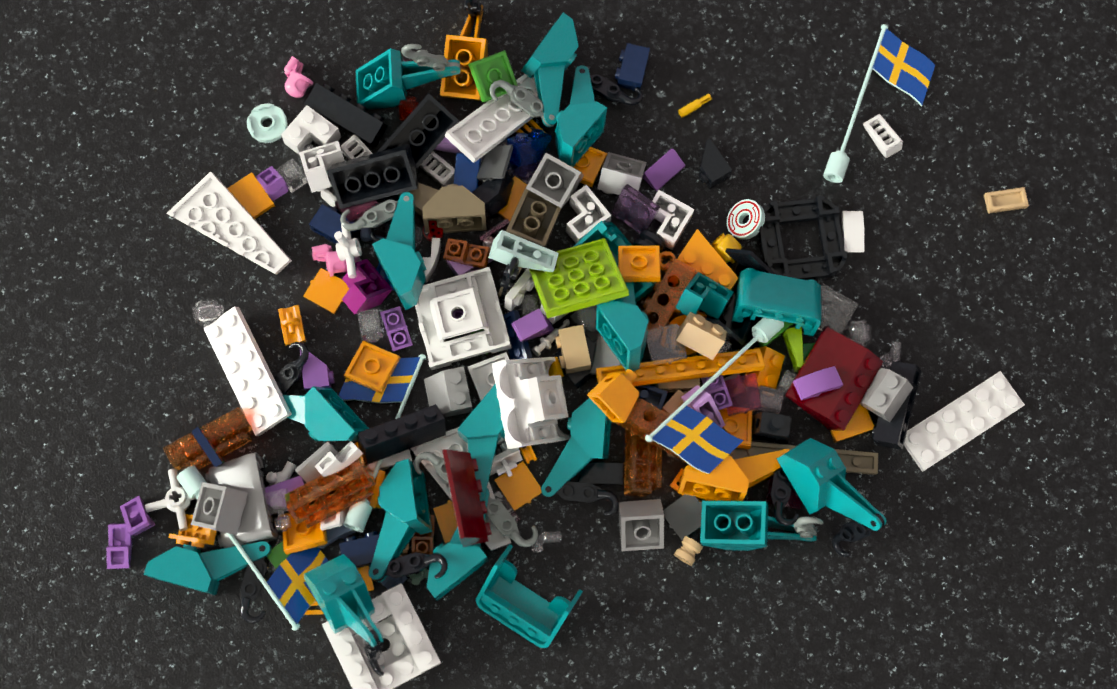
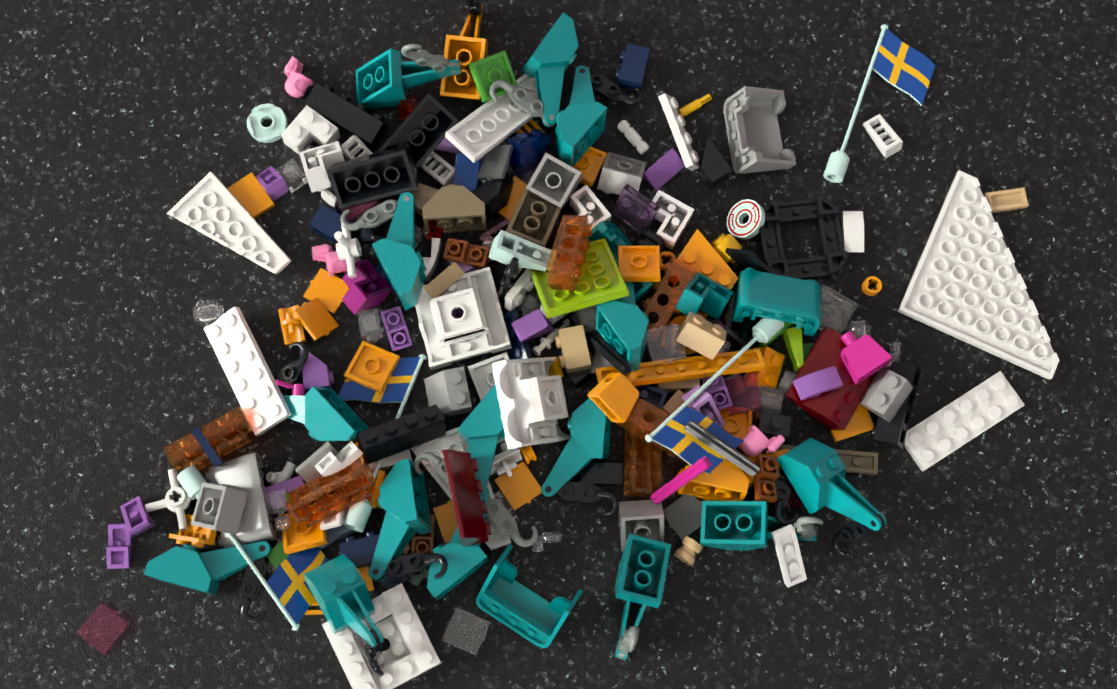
none -> clear pink piece [77,602,130,655]
none -> dark pink hand [276,379,305,396]
none -> light orange piece [293,298,339,340]
none -> tan sticker [423,261,465,298]
none -> clear piece [442,607,491,656]
none -> clear orange brick [545,215,592,291]
none -> black axle [585,331,632,375]
none -> teal slope [615,534,671,660]
none -> white axle [618,120,649,154]
none -> dark pink axle [650,457,712,504]
none -> white plate [658,93,700,171]
none -> dark grey axle [684,420,760,476]
none -> light grey windscreen [723,86,796,174]
none -> bright pink piece [740,425,785,457]
none -> dark orange slope [754,454,780,503]
none -> white plate [771,524,807,588]
none -> dark pink torso [841,331,892,385]
none -> light orange bush [862,276,882,296]
none -> white plate [897,170,1059,380]

